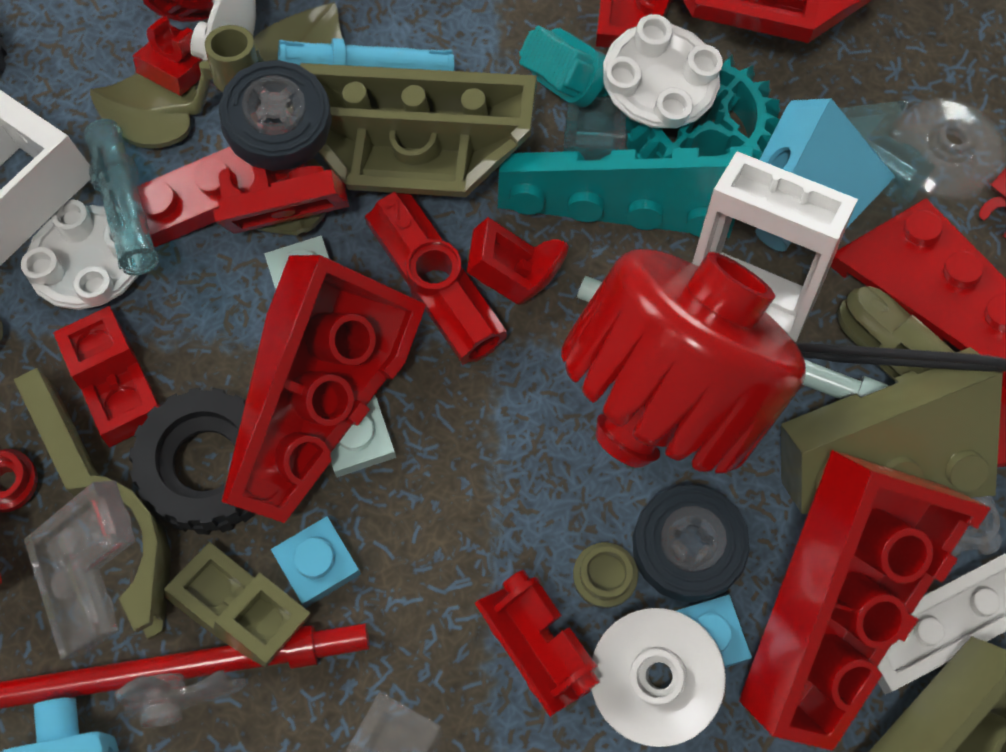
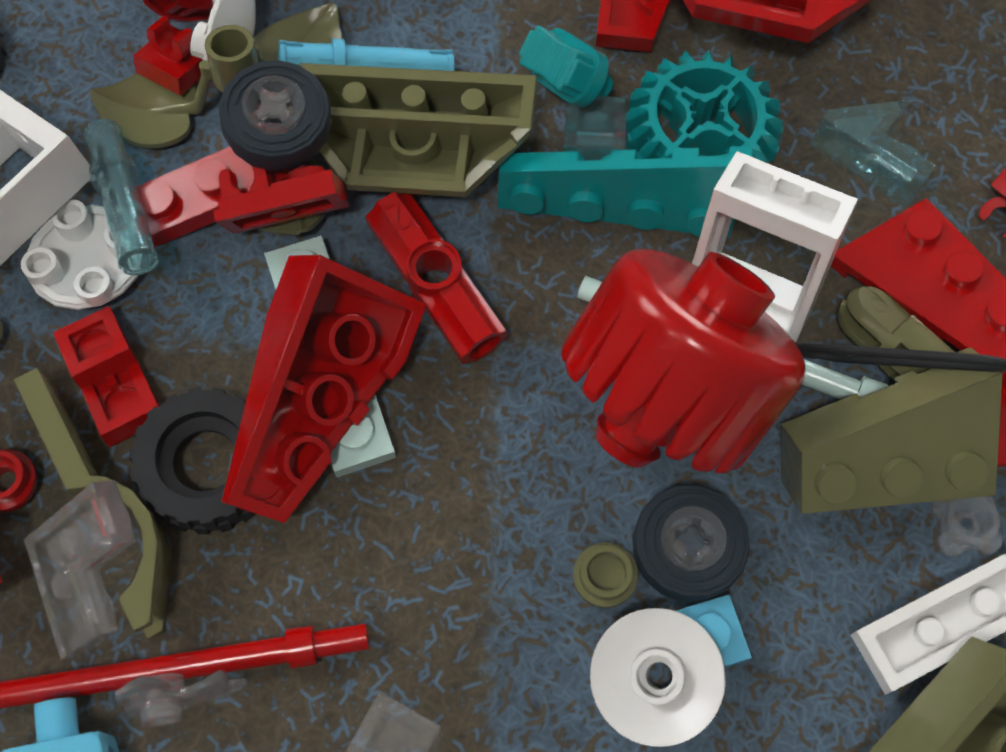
olive slope [164,542,311,668] -> none
medium azure plate [271,516,361,608] -> none
red plate [467,217,569,305] -> none
red hinge [474,569,601,717] -> none
white dish [603,14,723,128] -> none
red wedge [739,450,991,751] -> none
medium azure torso [755,98,894,252] -> none
clear dish [890,98,1006,201] -> none

